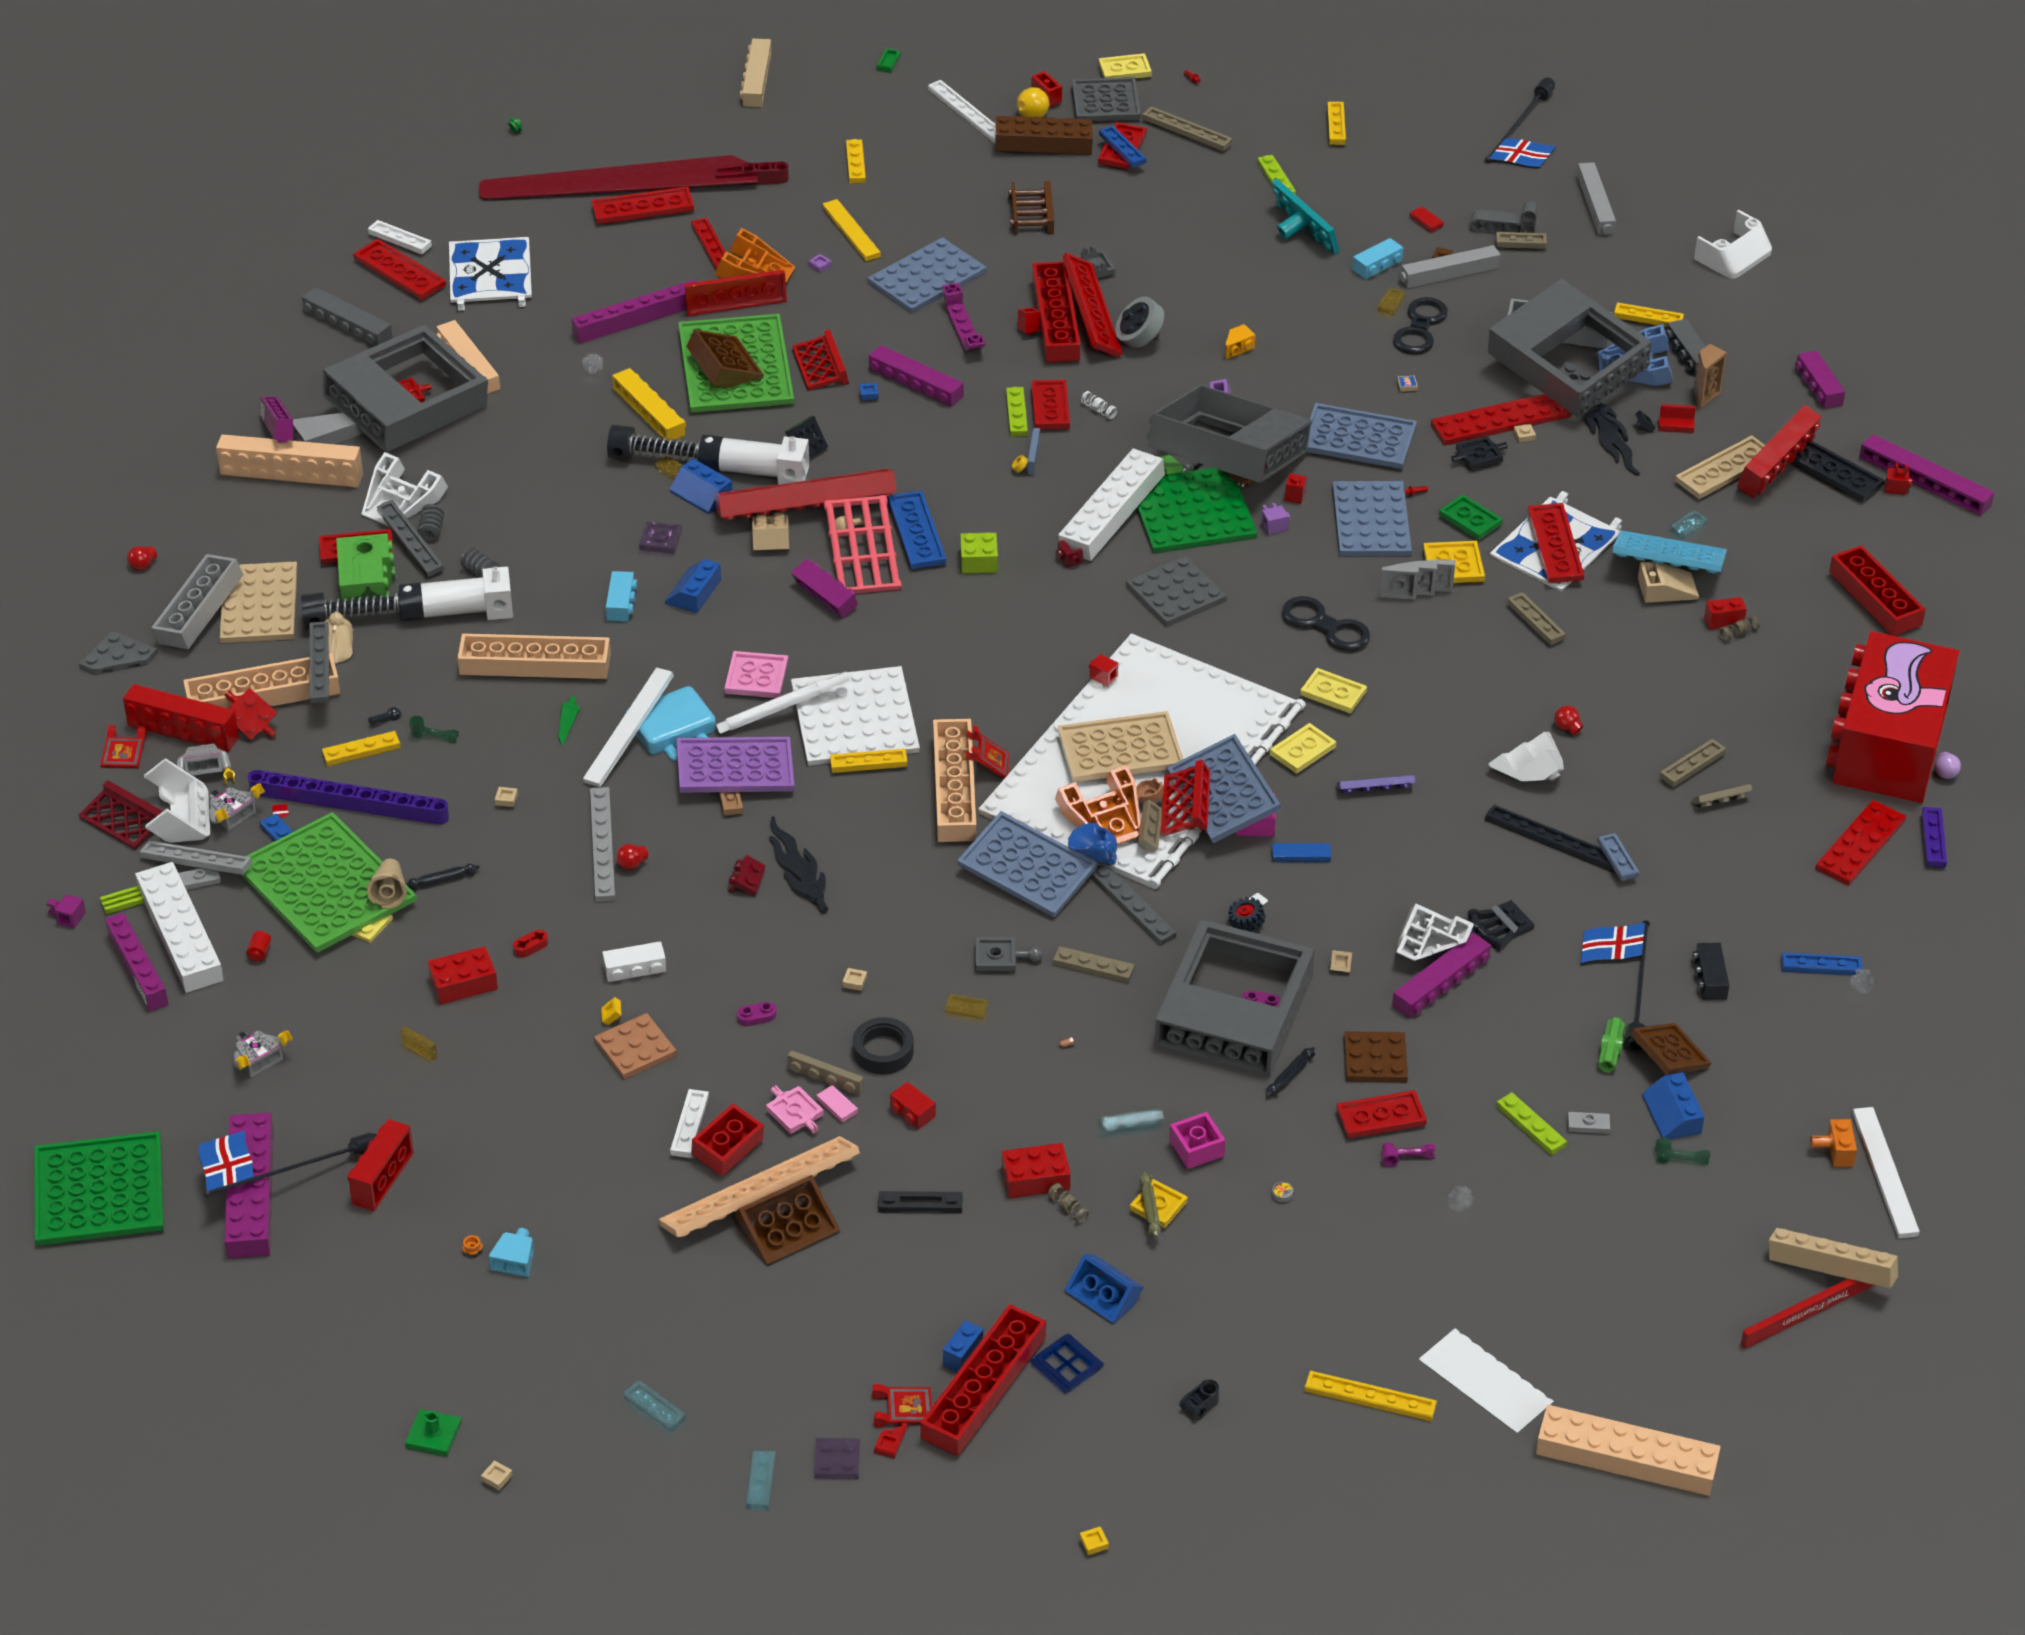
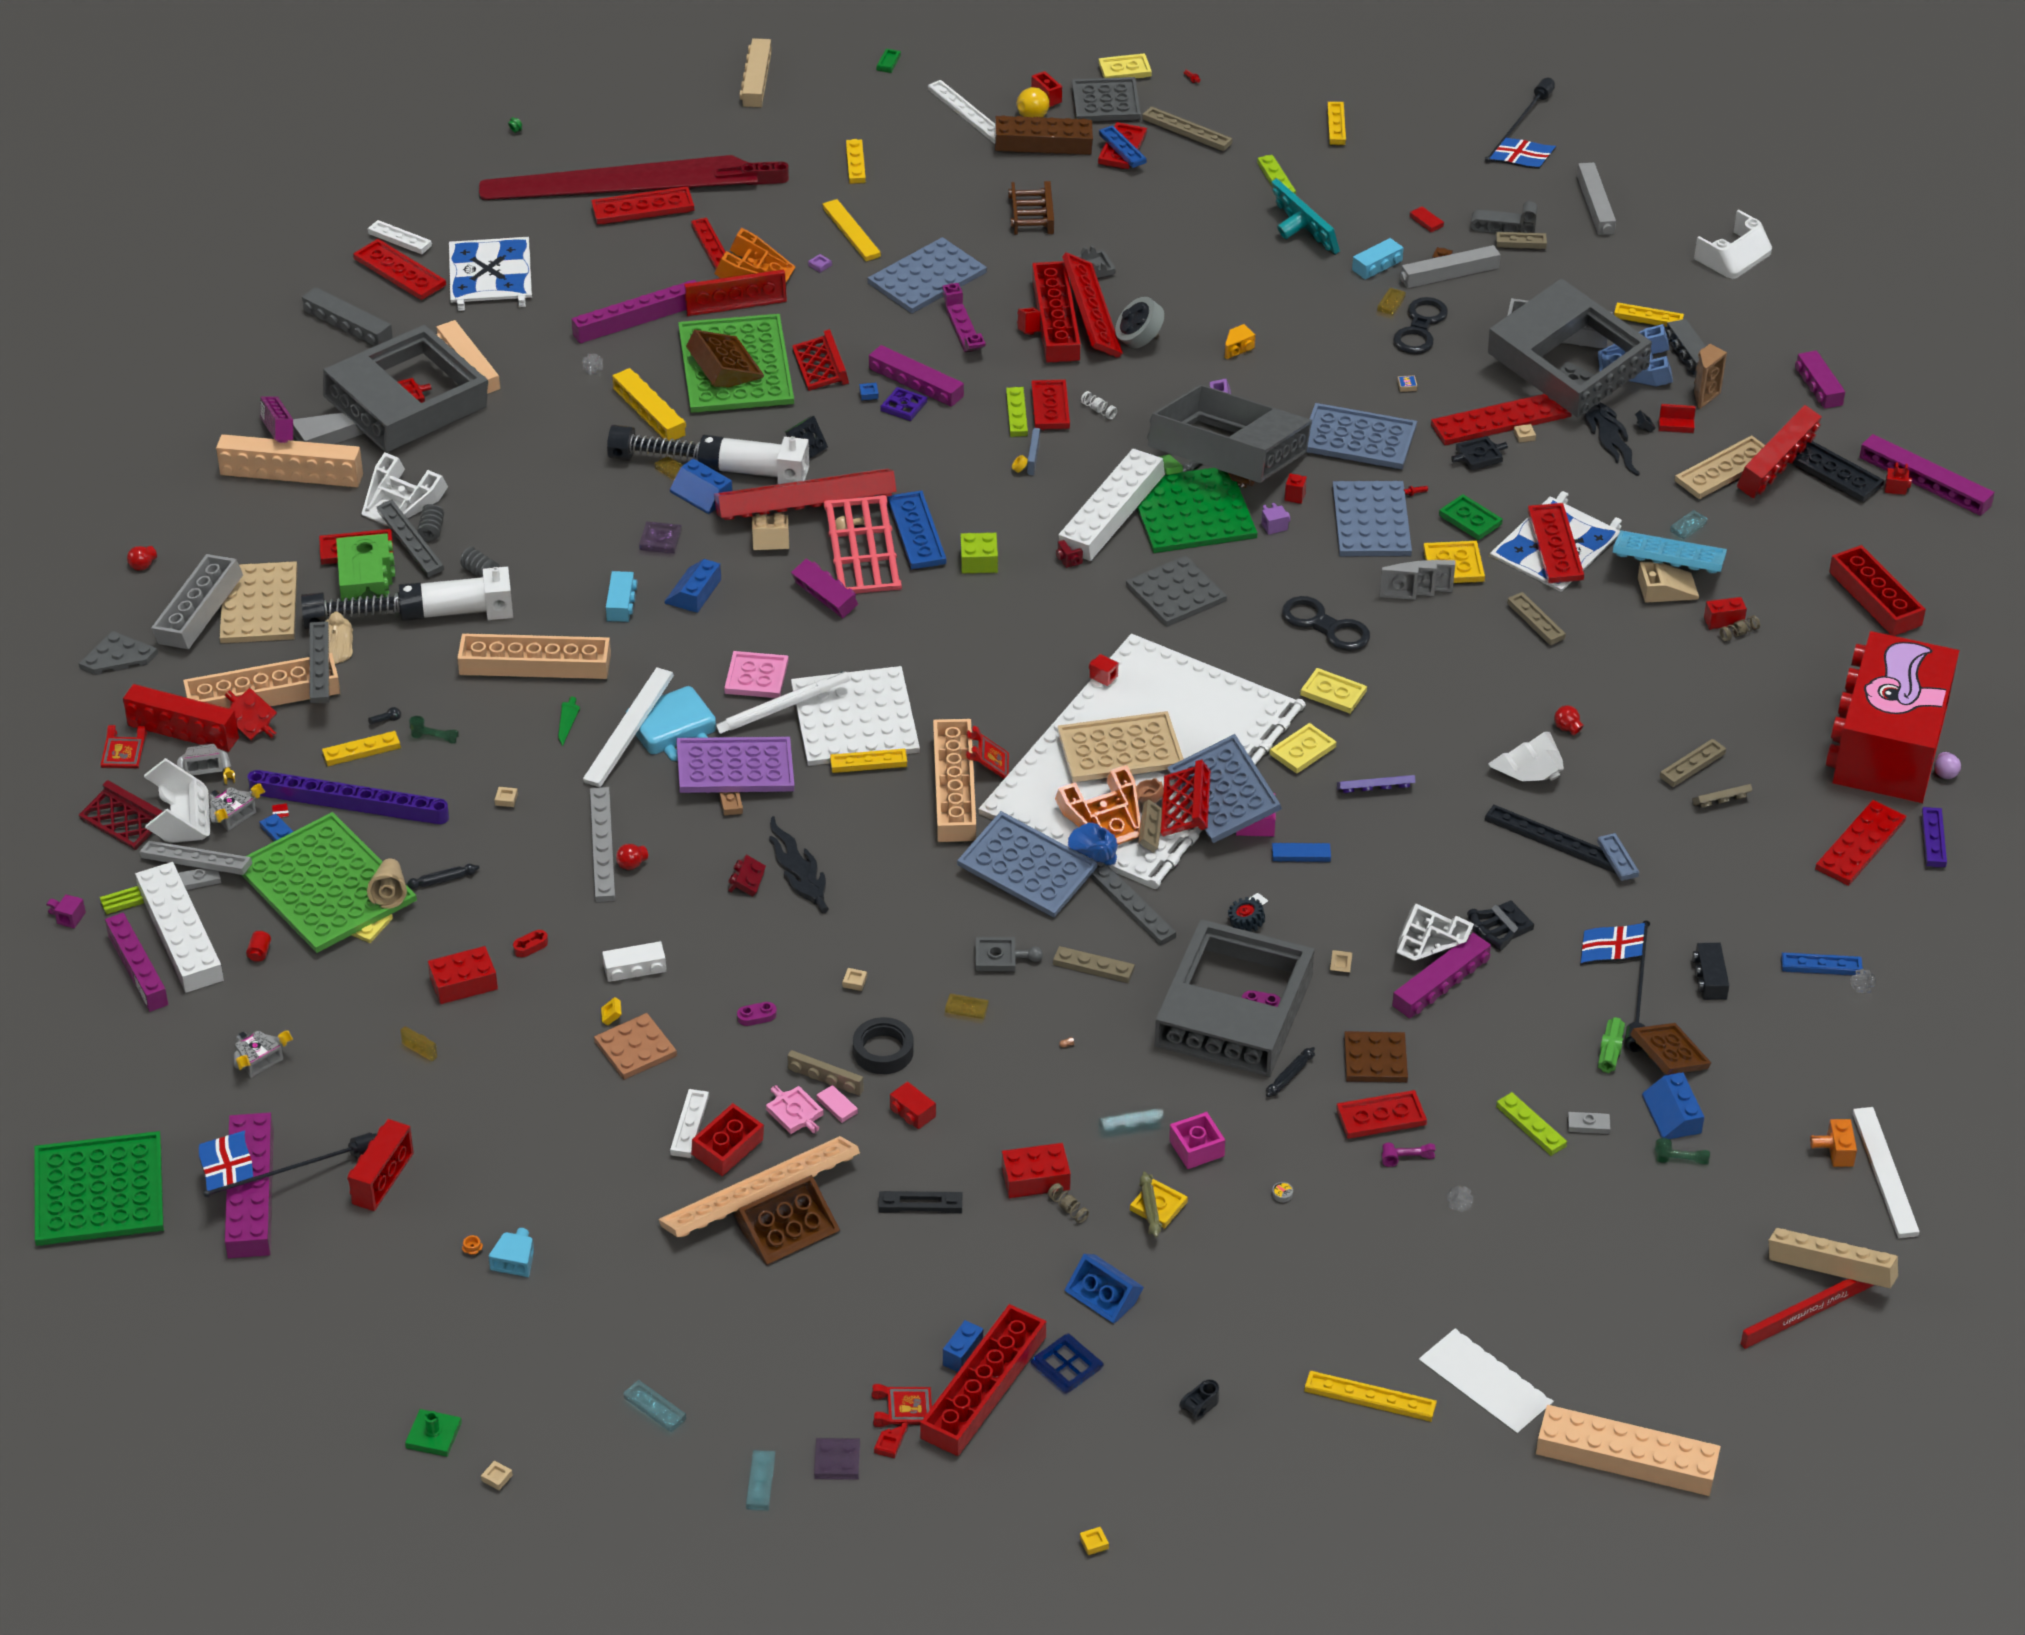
none -> dark purple piece [880,387,927,421]

